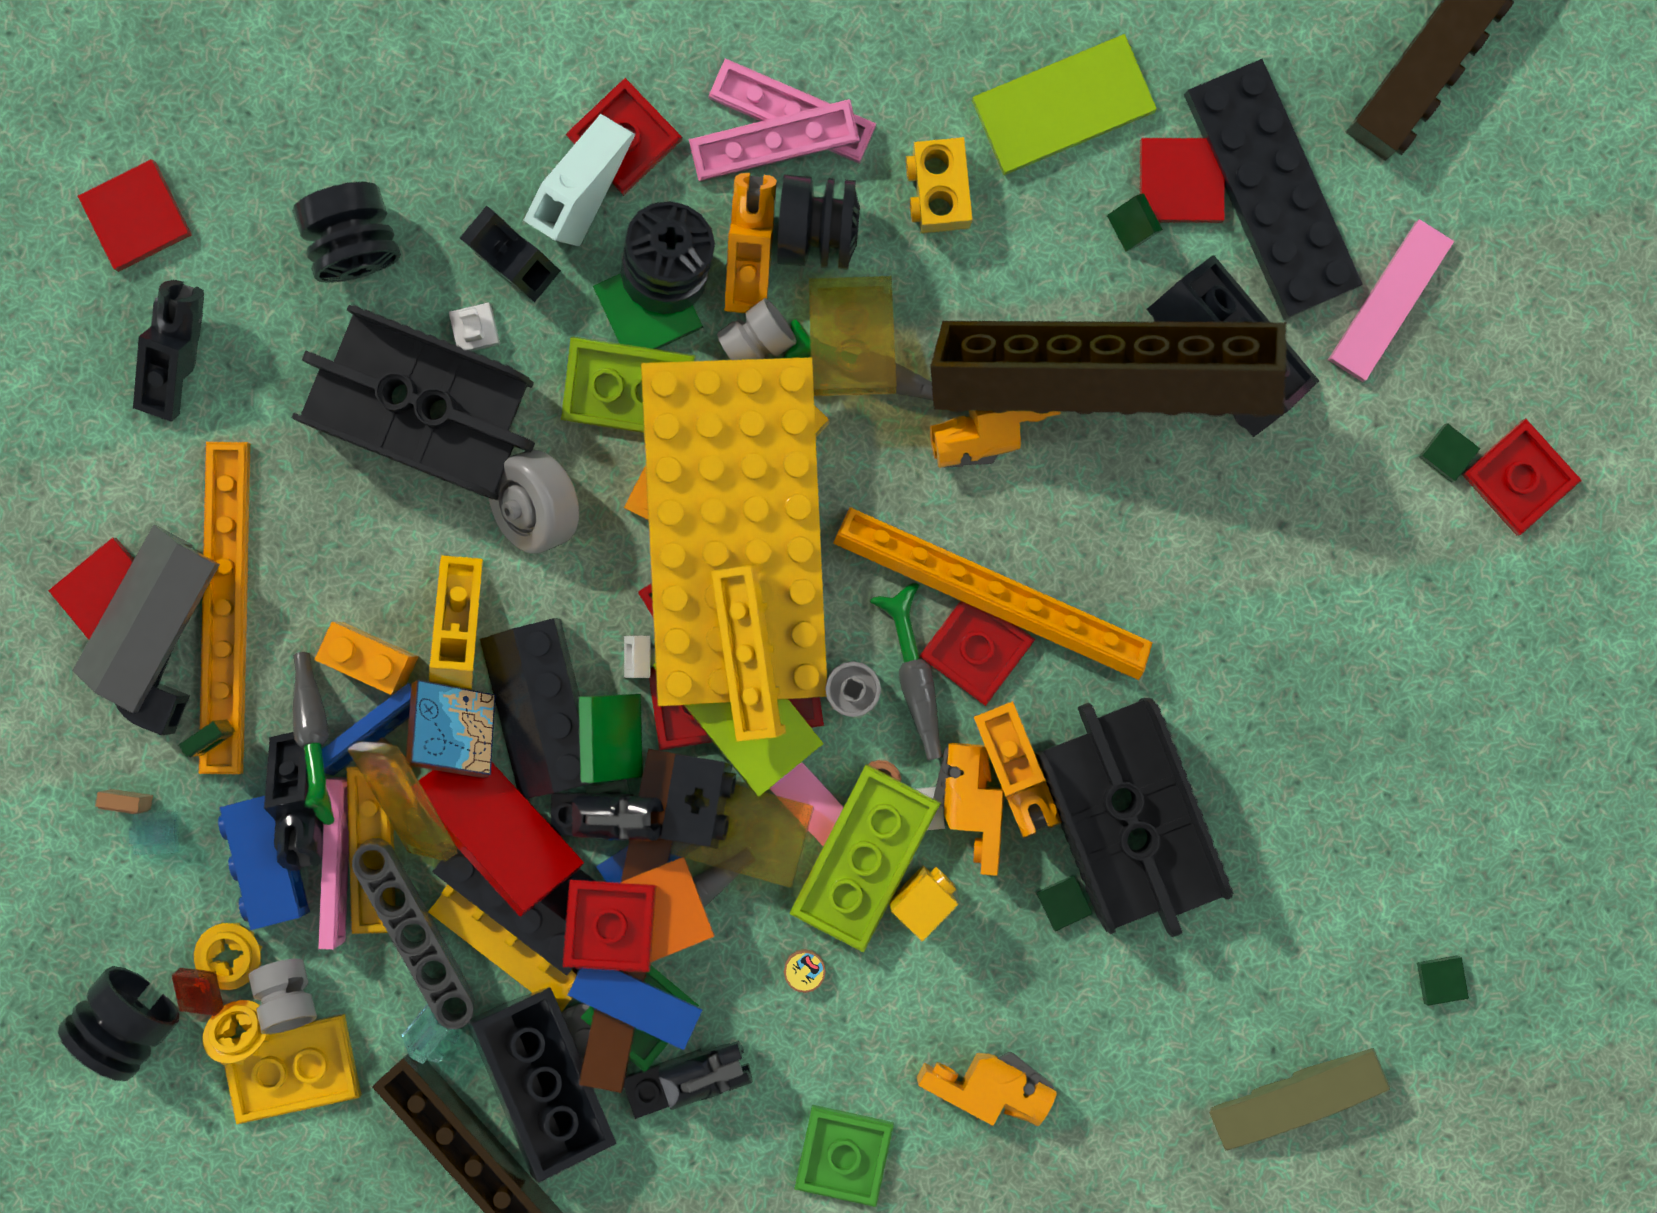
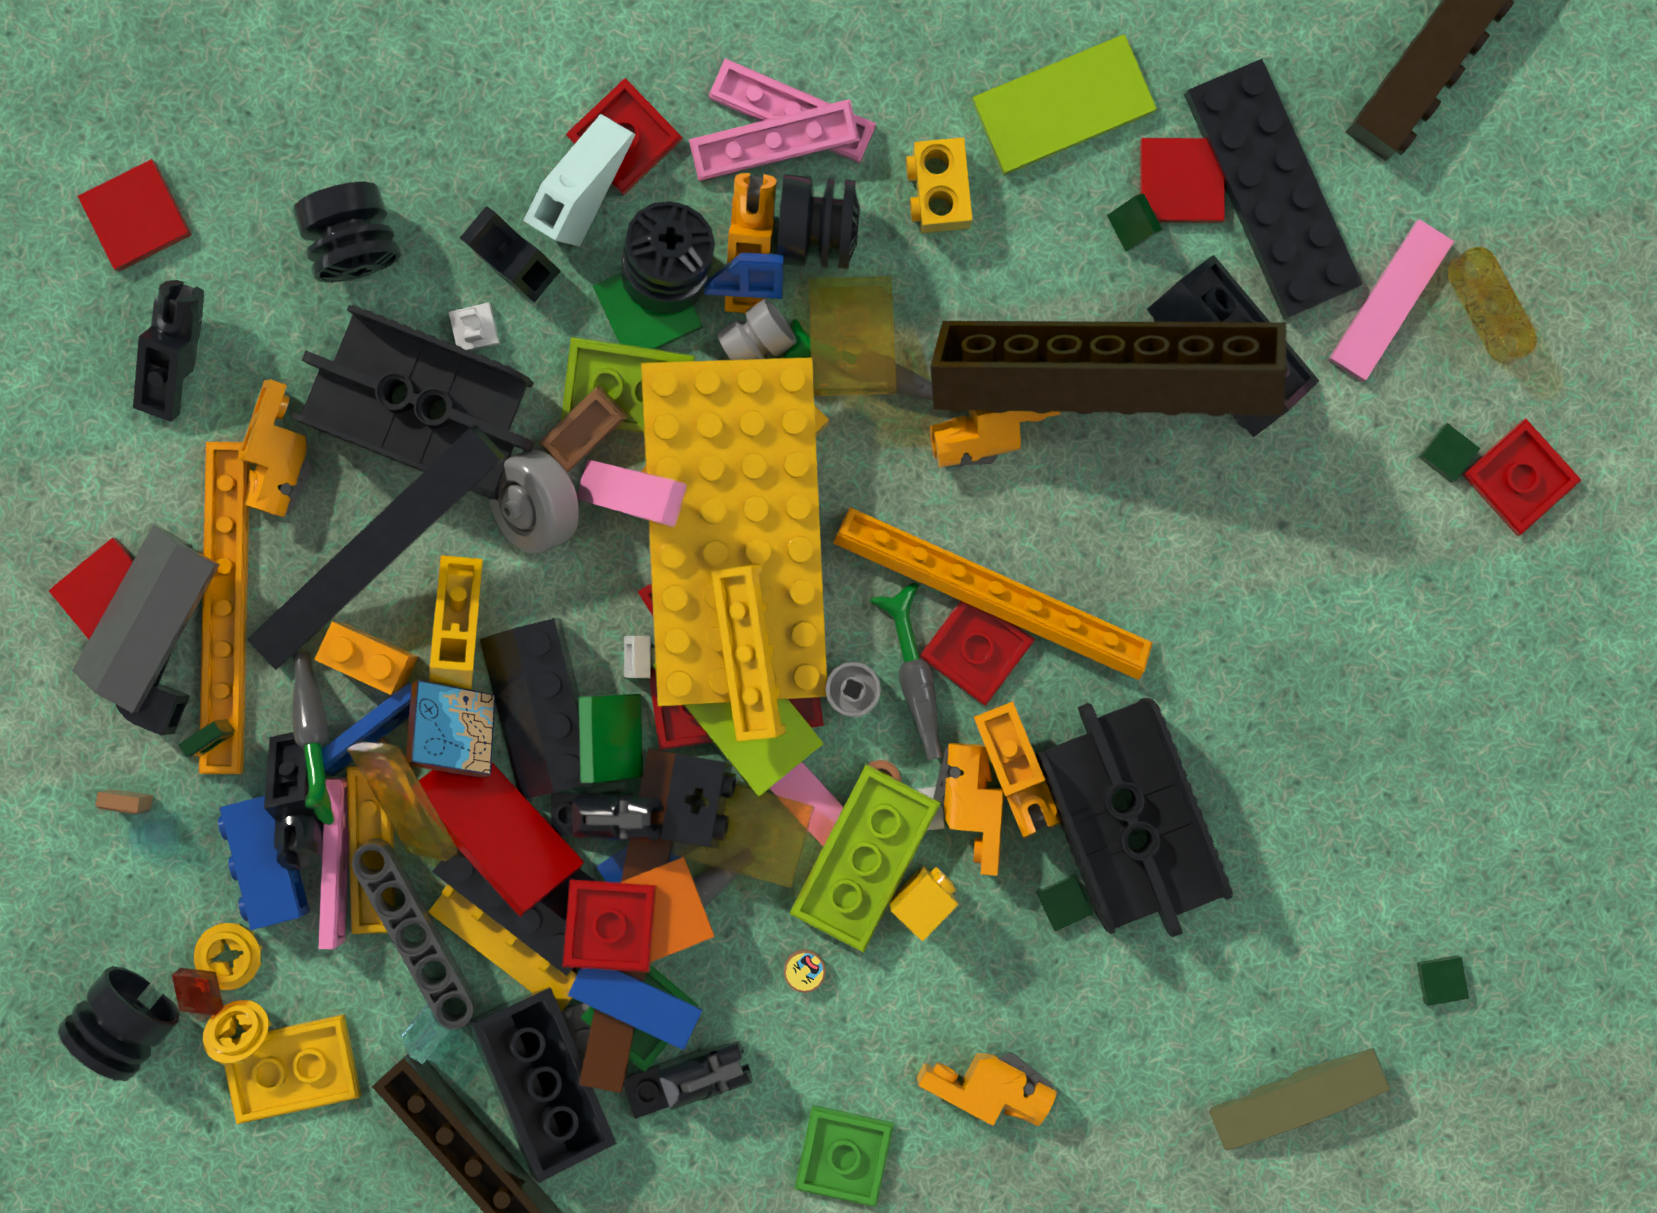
light grey wheel [248,959,317,1034] -> none
none -> light orange plate [237,379,313,518]
none -> black tile [247,425,505,670]
none -> medium nougat tile [538,385,628,473]
none -> bright pink tile [577,459,686,527]
none -> blue tile [704,253,784,299]
none -> clear yellow beam [1447,246,1537,364]

